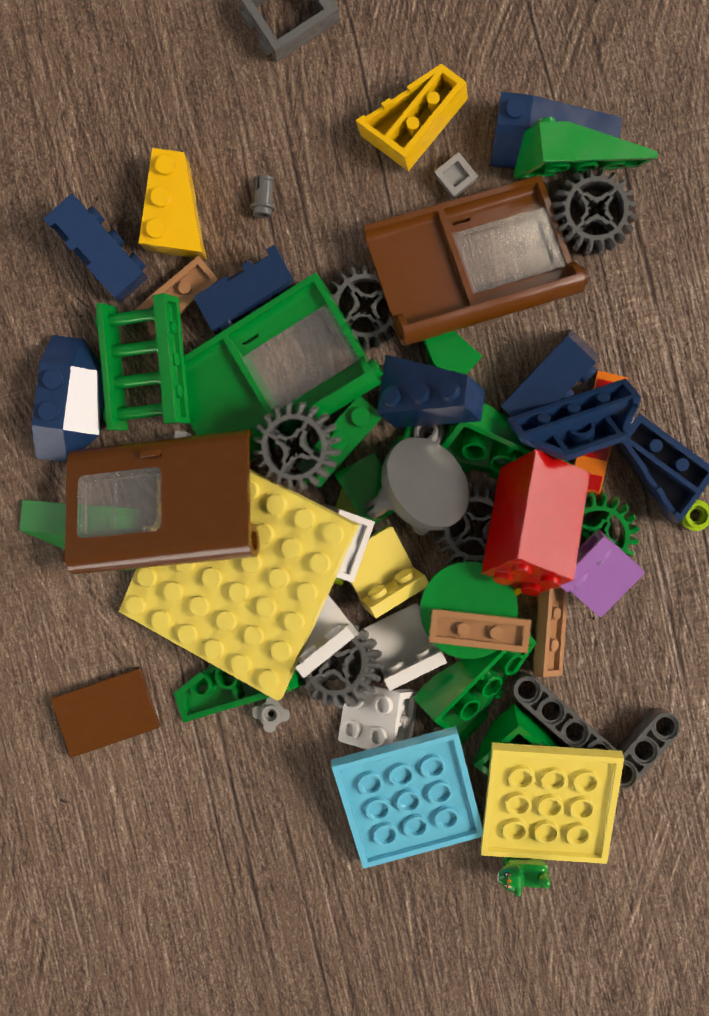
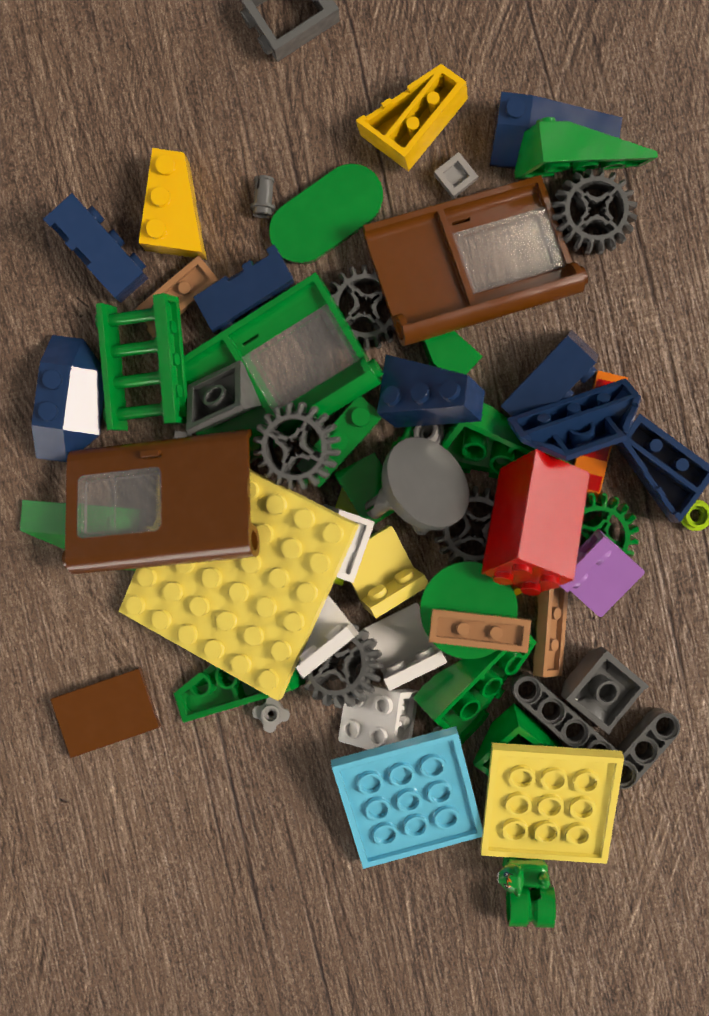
none -> dark grey slope [186,360,262,434]
none -> green tile [269,164,383,264]
none -> green wheel [506,885,556,928]
none -> dark grey slope [561,646,649,734]

